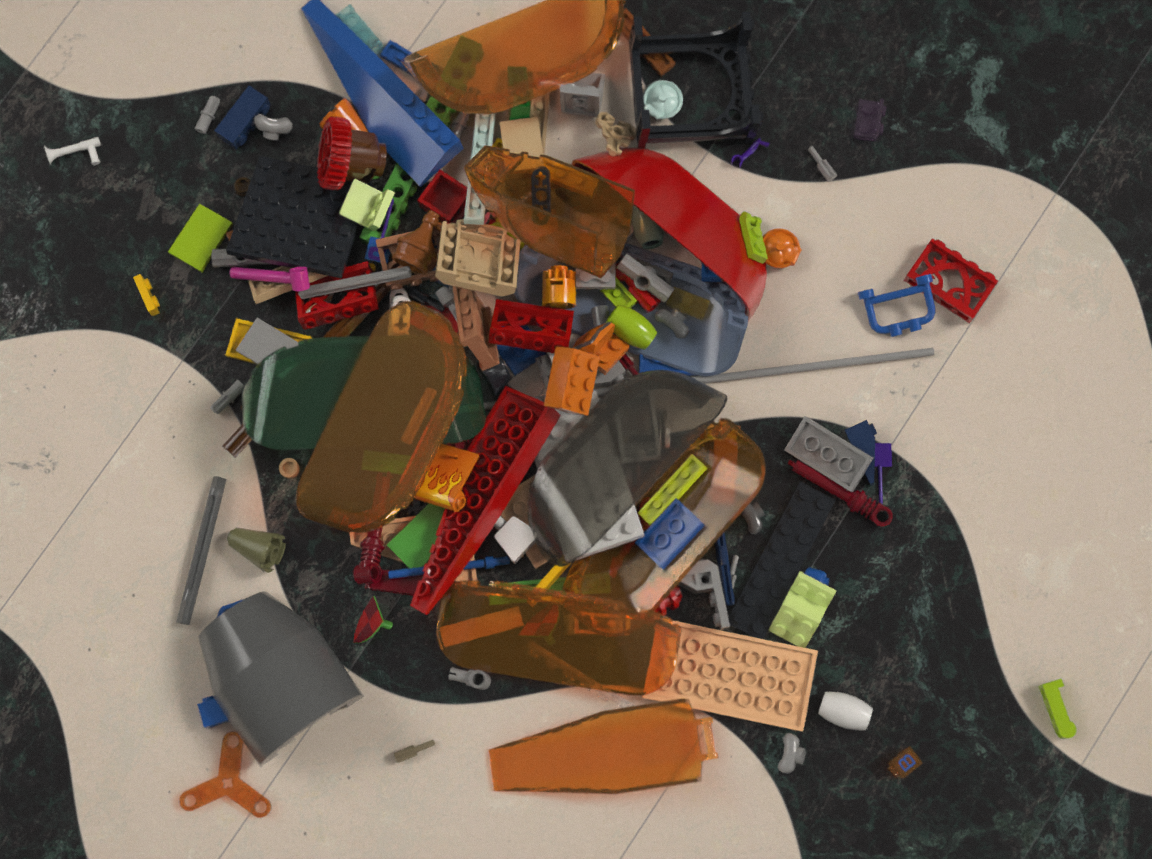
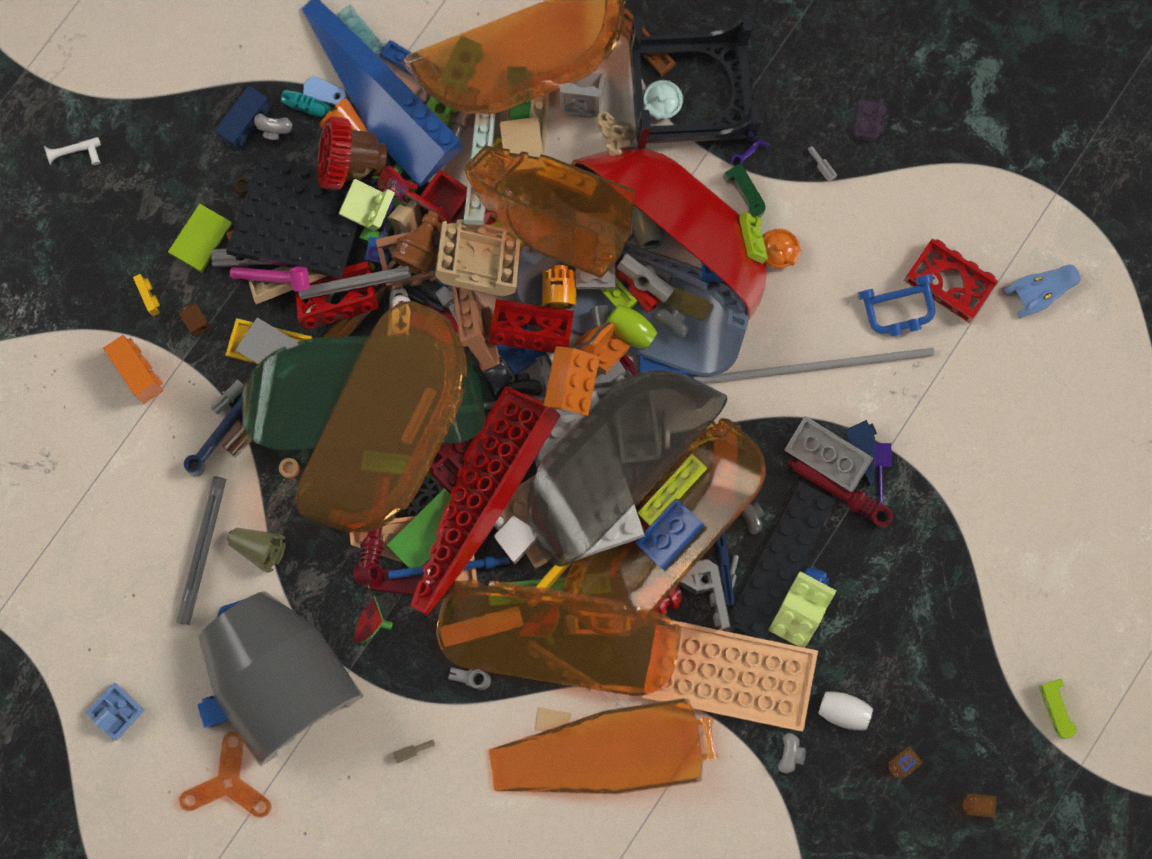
light grey axle [194,96,220,134] -> none
orange door [413,443,479,512] -> none
black beam [531,166,551,225] -> none
none -> medium blue plate [86,682,145,741]
none -> orange brick [103,335,164,404]
none -> reddish brown brick [179,303,211,337]
none -> dark blue piece [184,396,247,477]
none -> teal hinge [281,90,331,117]
none -> light blue piece [303,75,346,105]
none -> red piece [377,166,452,223]
none -> tan piece [388,200,423,235]
none -> black piece [506,373,543,395]
none -> tan sticker [535,708,571,735]
none -> dark green leg [723,164,766,218]
none -> clear orange brick [963,794,996,817]
none -> medium blue animal [1004,264,1081,319]

